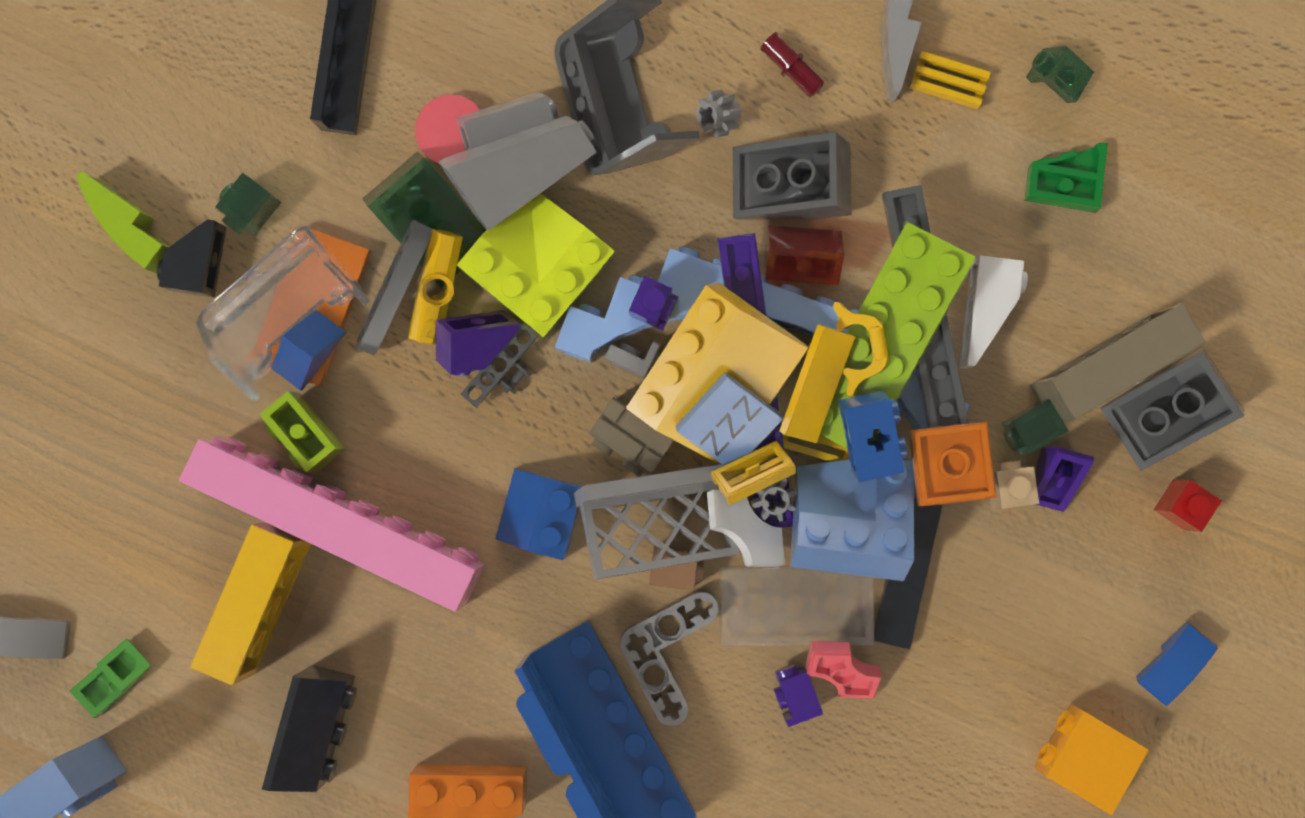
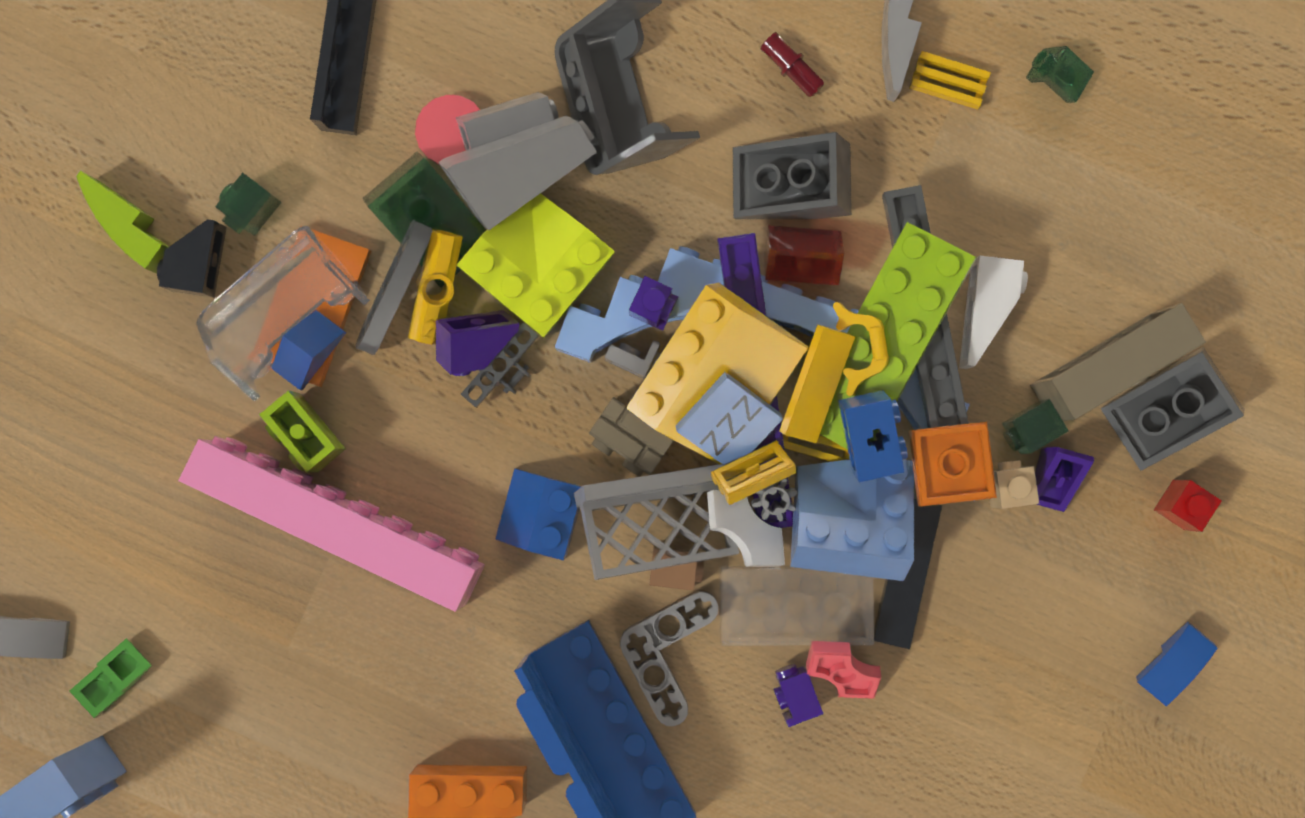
yellow brick [190,523,311,685] -> none
black slope [262,665,357,792] -> none
light grey gear [697,89,742,138] -> none
green wing [1024,142,1108,213] -> none
light orange piece [1034,704,1149,816] -> none

